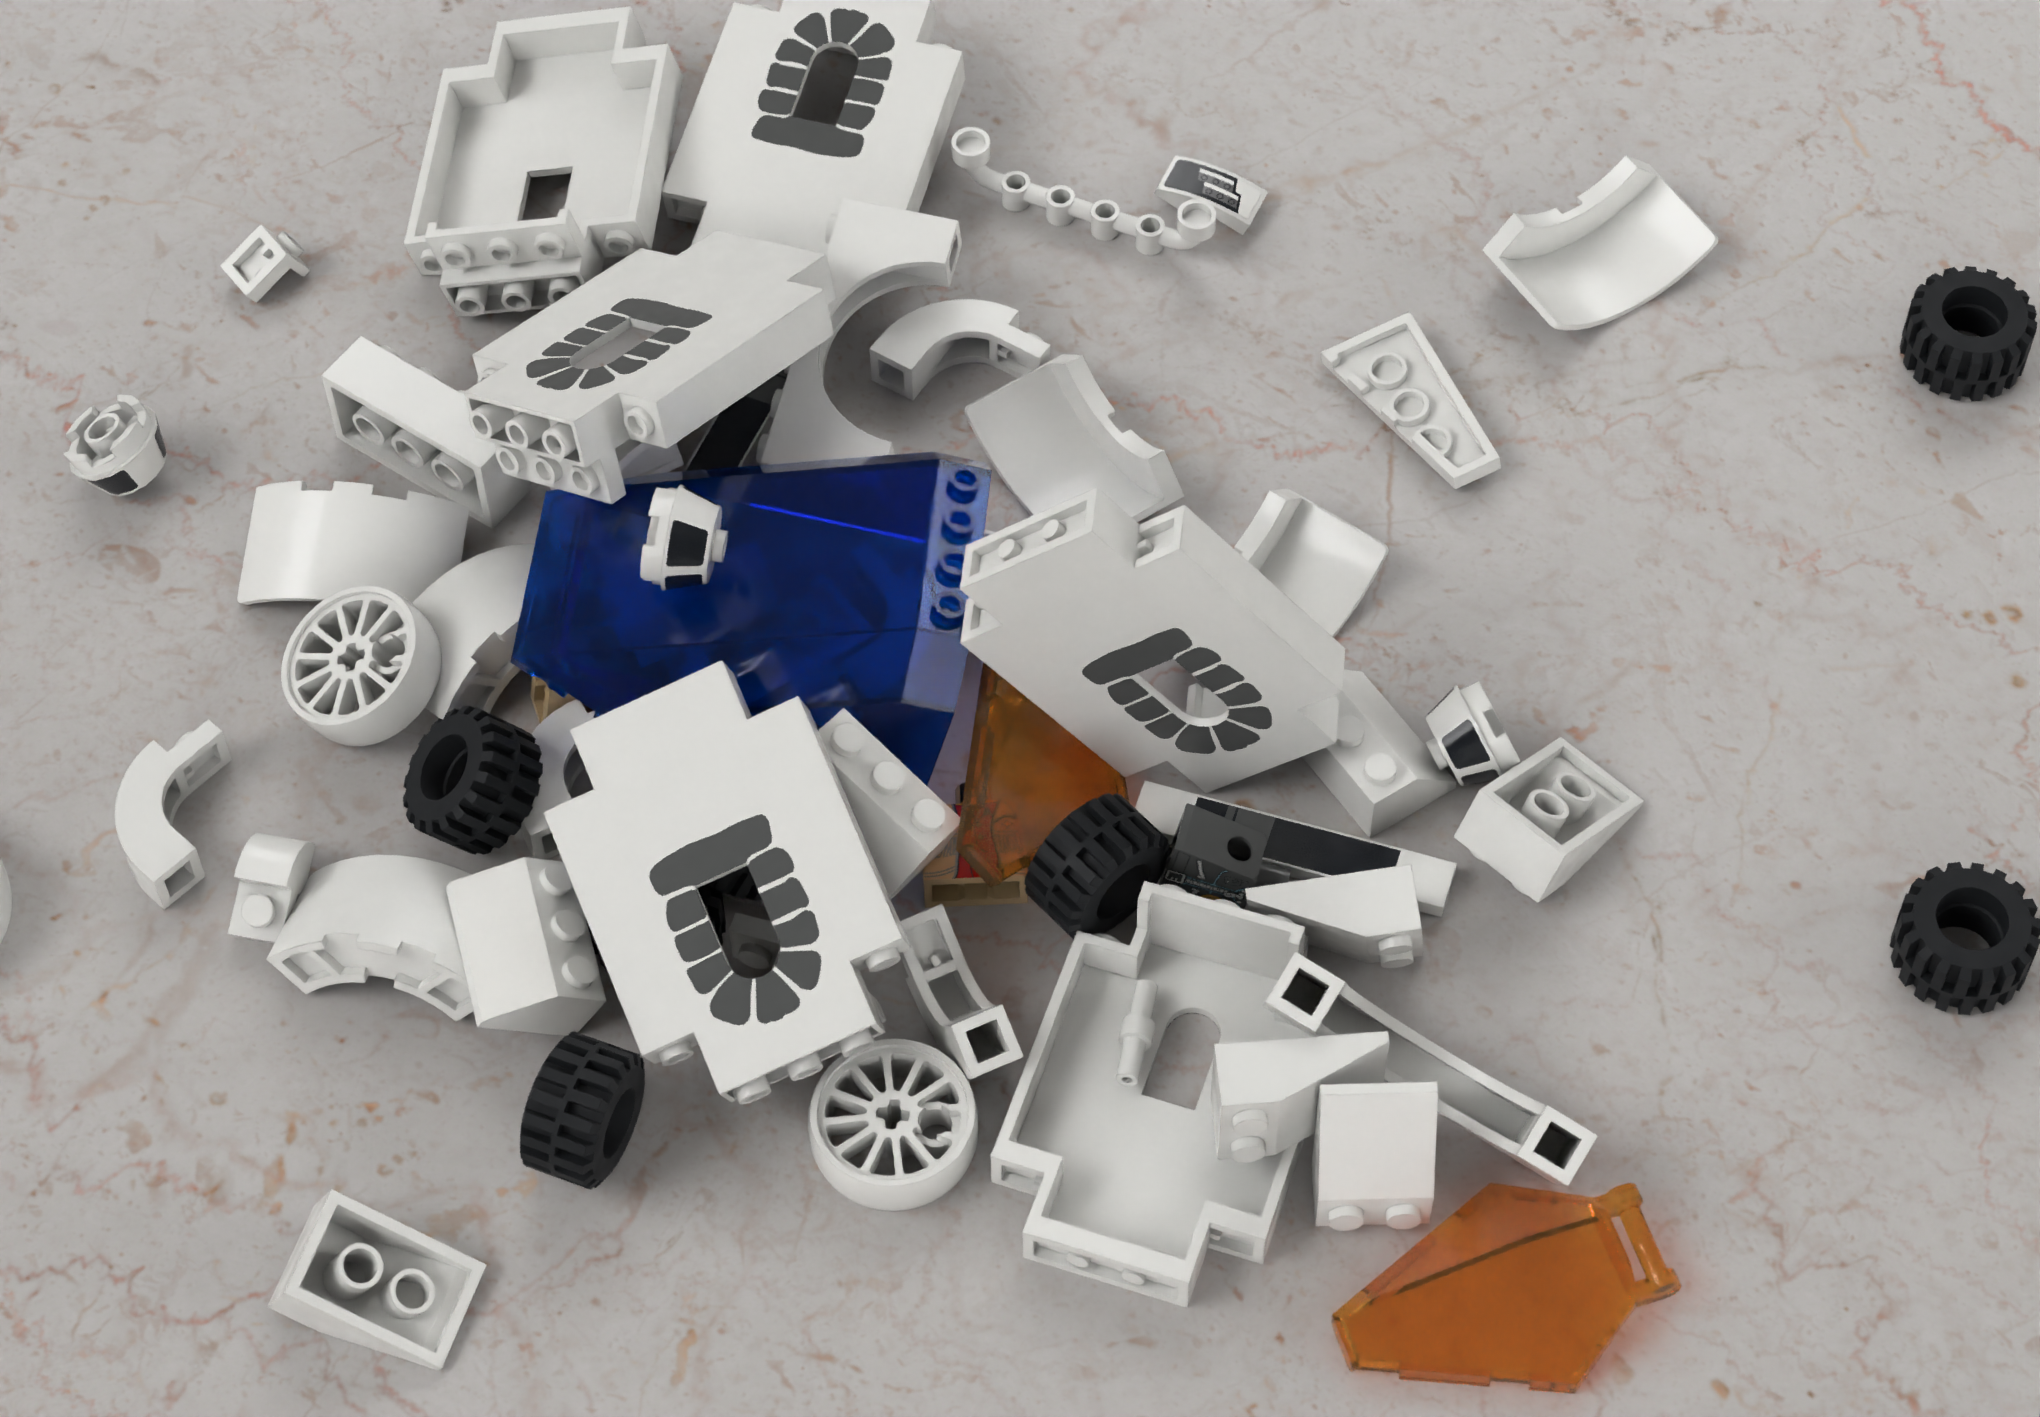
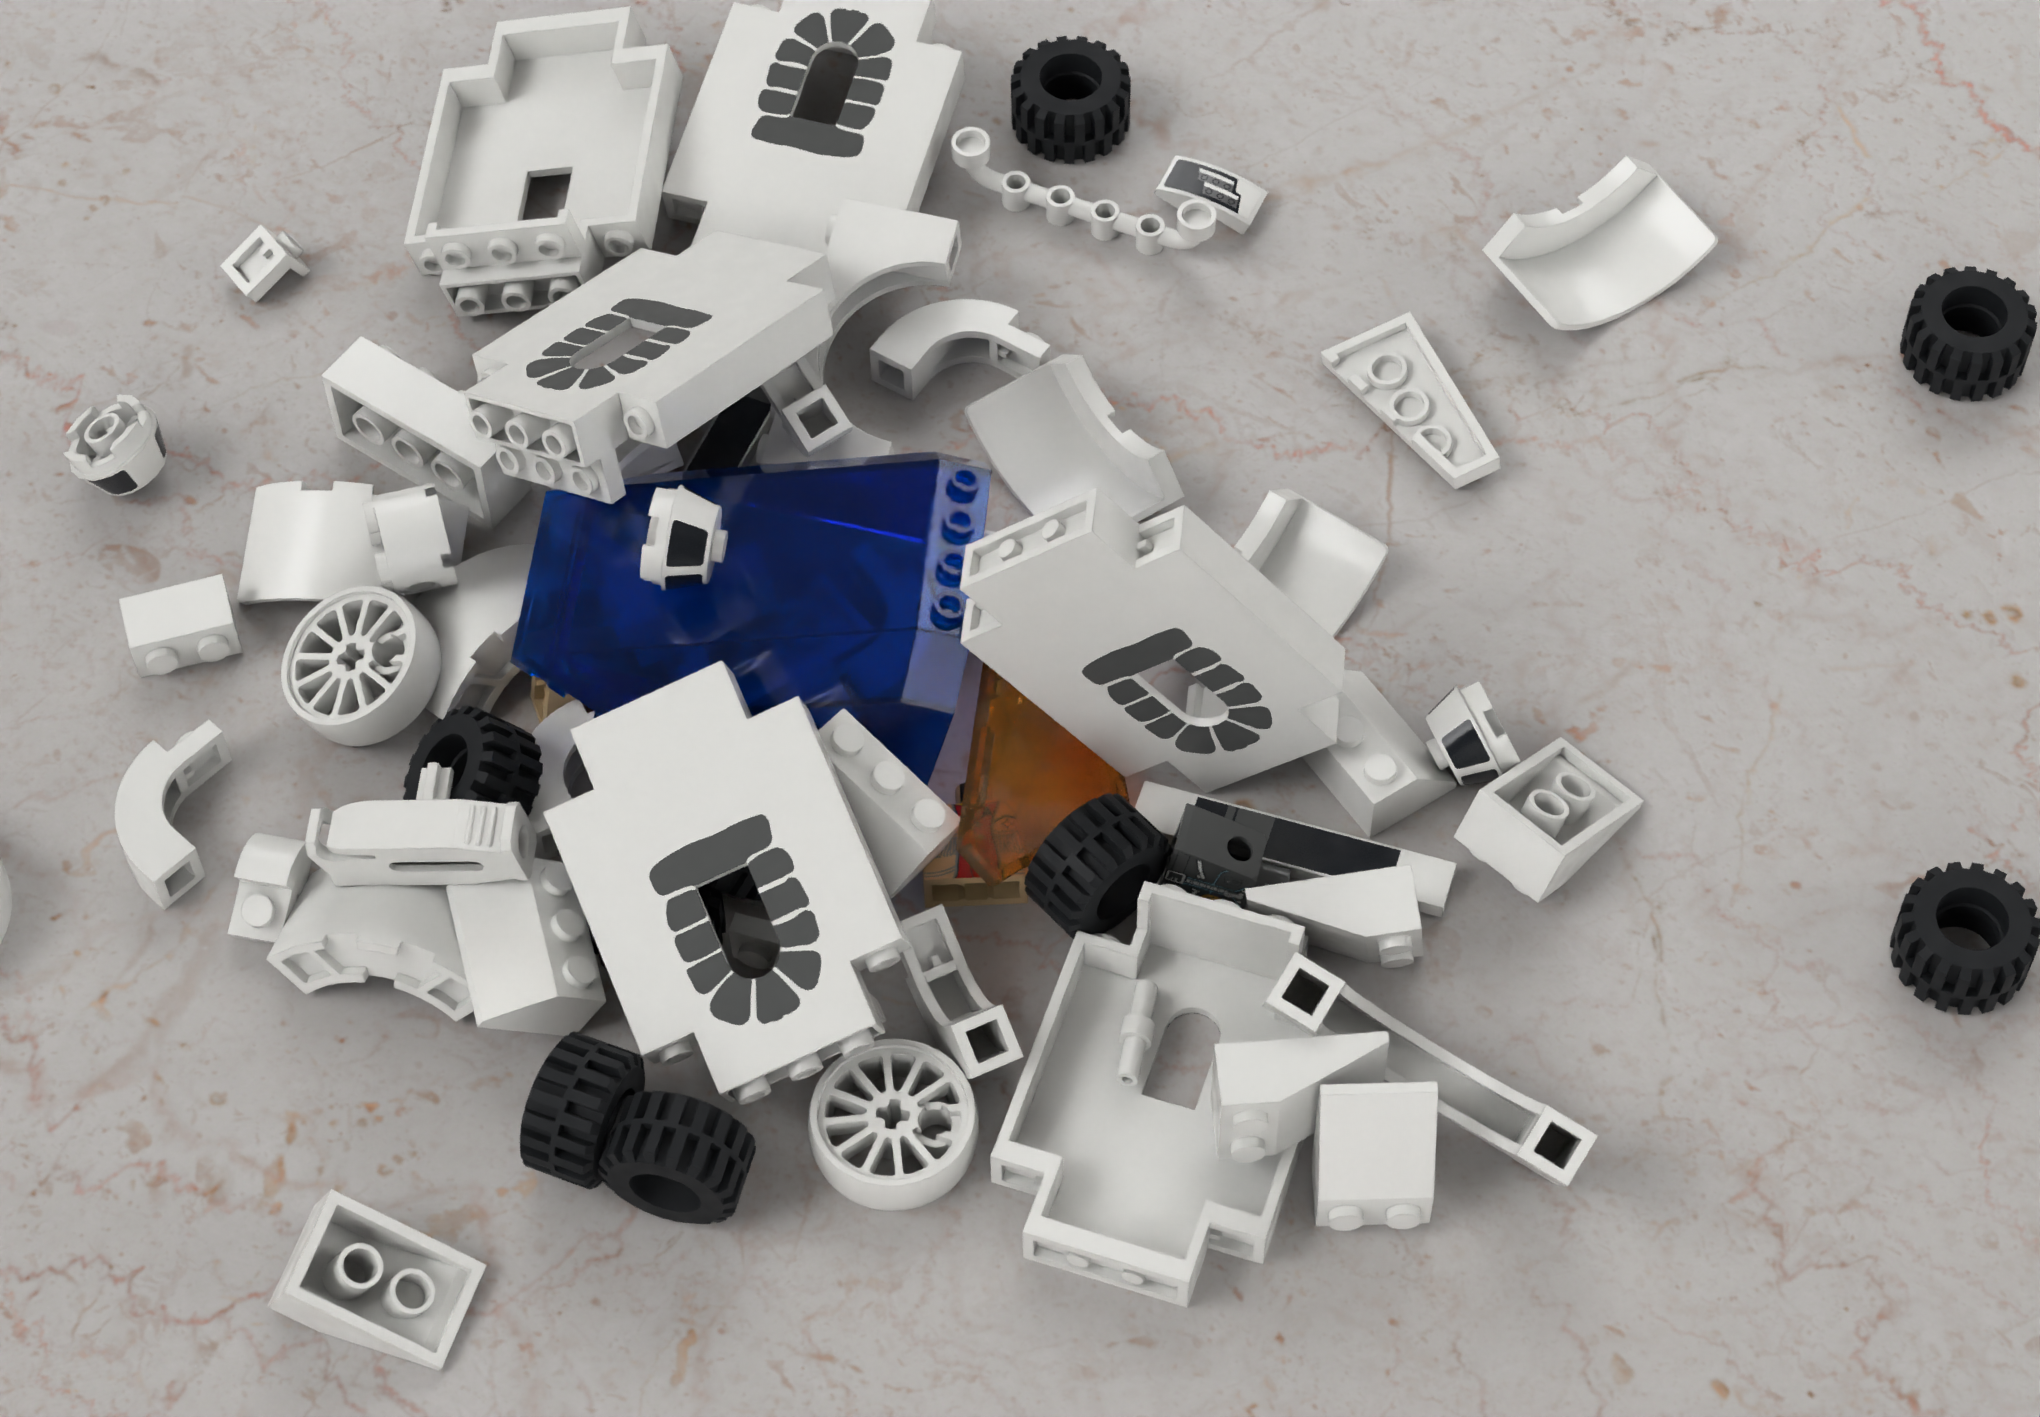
clear orange windscreen [1331,1183,1682,1394] -> none
none -> white brick [119,574,242,678]
none -> white piece [305,762,537,886]
none -> white brick [362,483,457,596]
none -> black tyre [598,1091,756,1224]
none -> white brick [760,356,853,457]
none -> black tyre [1011,36,1131,164]

